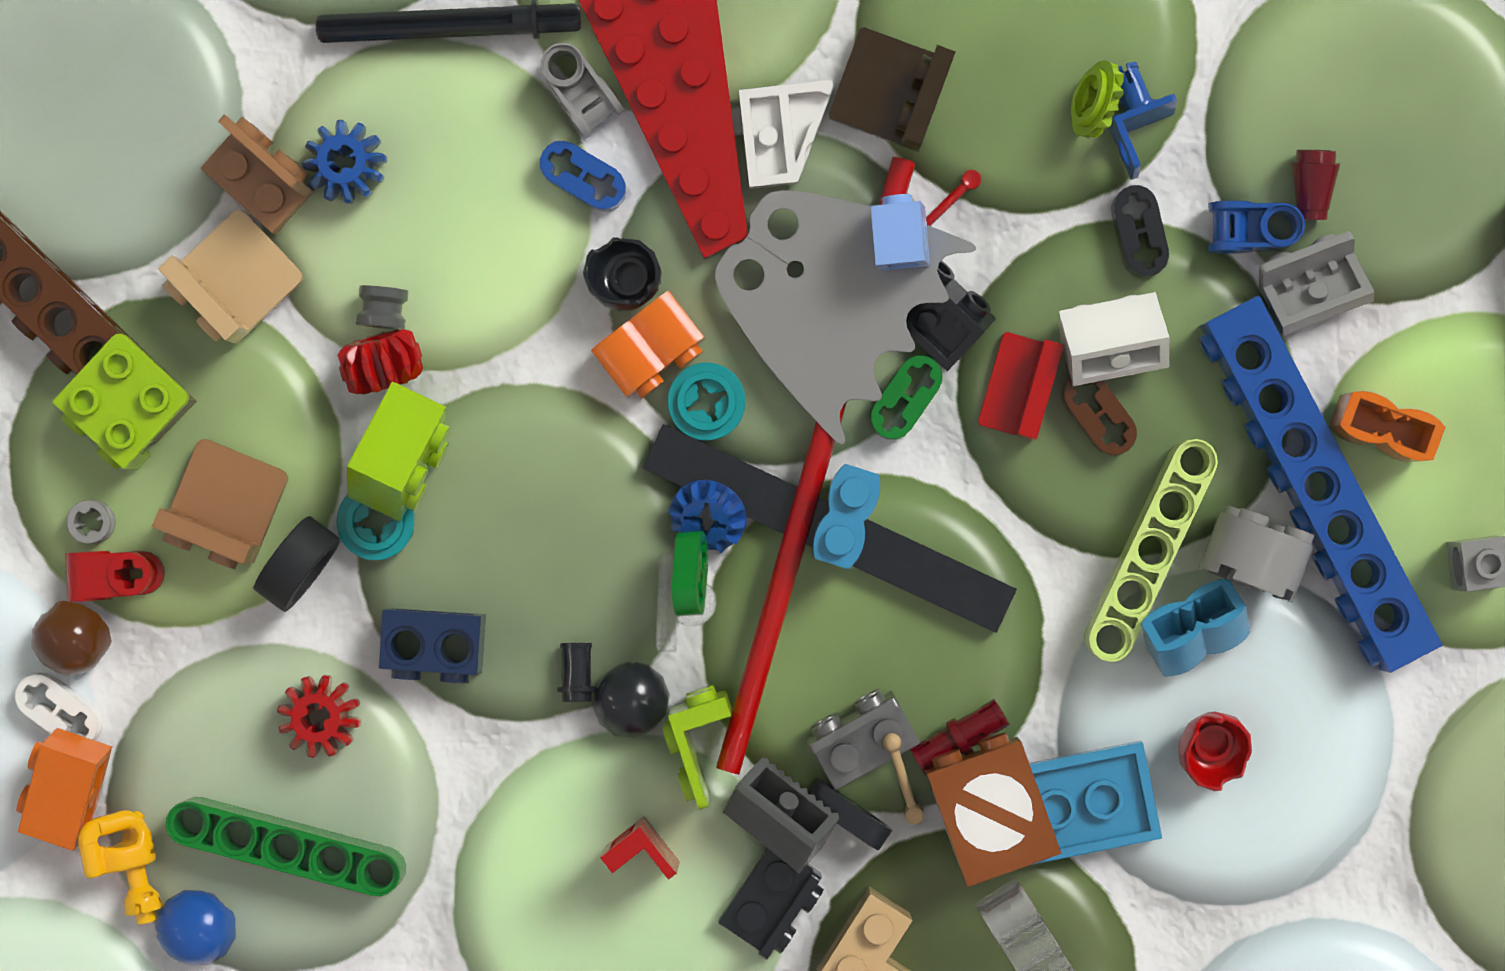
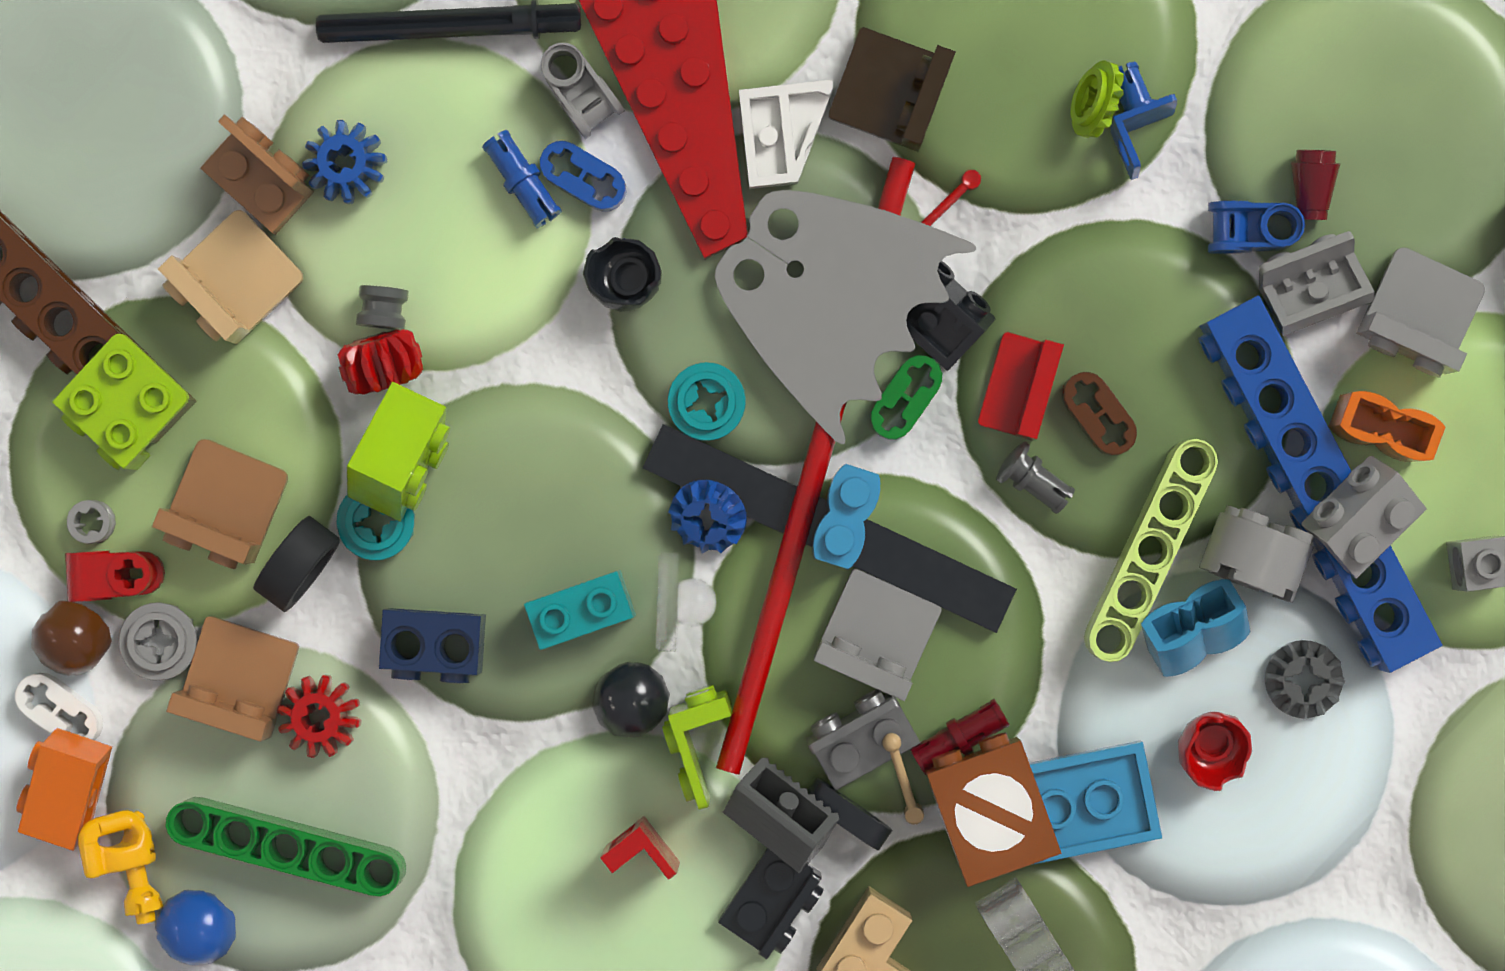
black pin [557,643,596,702] -> none
orange brick [591,290,706,399] -> none
green beam [671,531,708,616] -> none
light blue brick [870,194,930,271] -> none
white brick [1059,292,1170,386] -> none
black beam [1111,185,1169,278] -> none
none -> light grey gear [119,602,199,681]
none -> medium nougat bracket [166,616,299,742]
none -> blue pin [482,130,562,228]
none -> teal brick [524,570,636,650]
none -> light grey bracket [814,569,941,701]
none -> dark grey pin [996,441,1075,514]
none -> dark grey gear [1265,640,1345,719]
none -> light grey bracket [1302,456,1427,579]
none -> light grey bracket [1356,248,1485,378]

